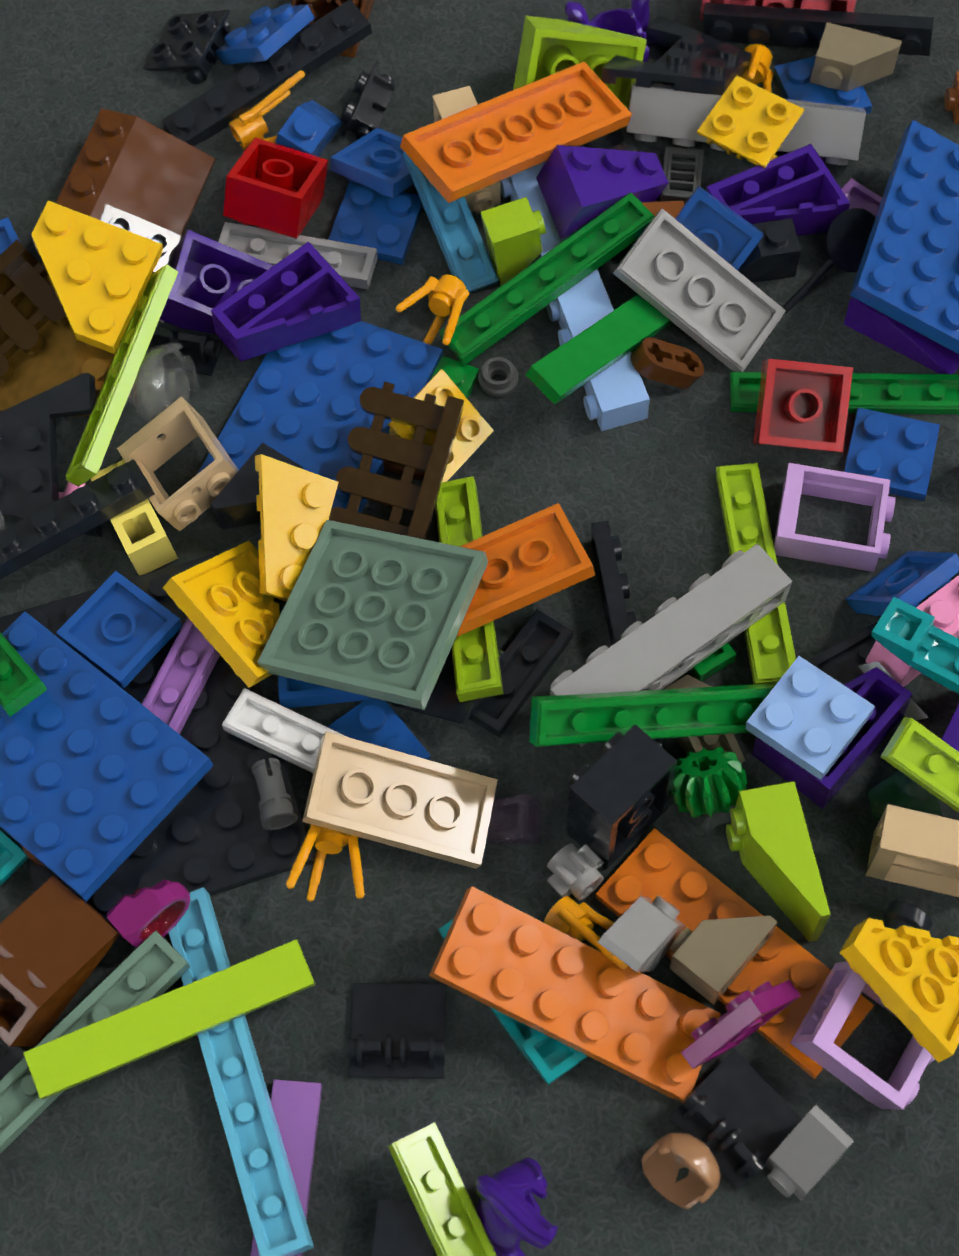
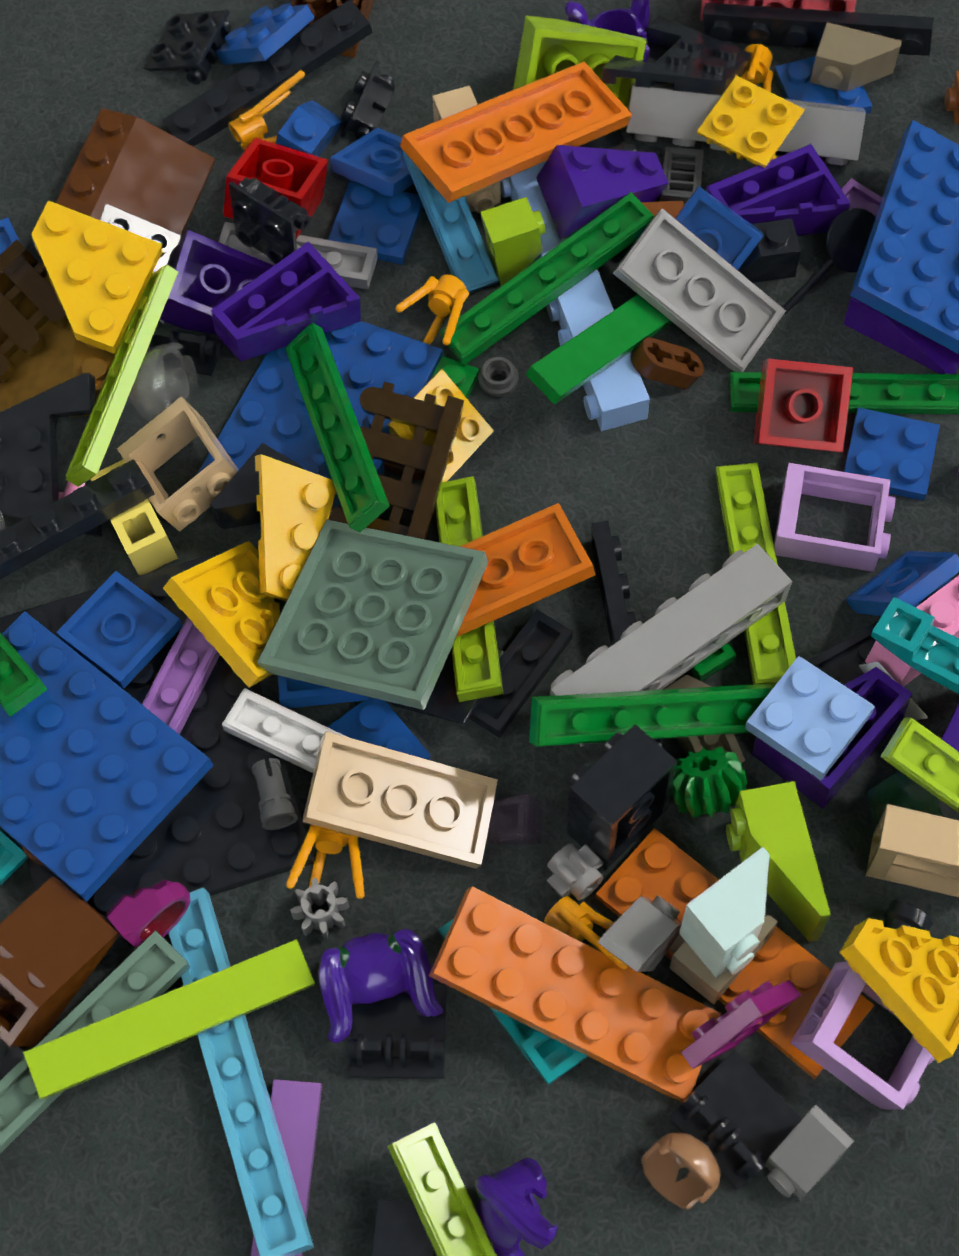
none -> black hinge [229,178,311,265]
none -> green tile [285,322,390,533]
none -> light grey gear [291,878,350,939]
none -> dark purple hair [318,929,443,1043]
none -> light aqua slope [679,847,769,978]

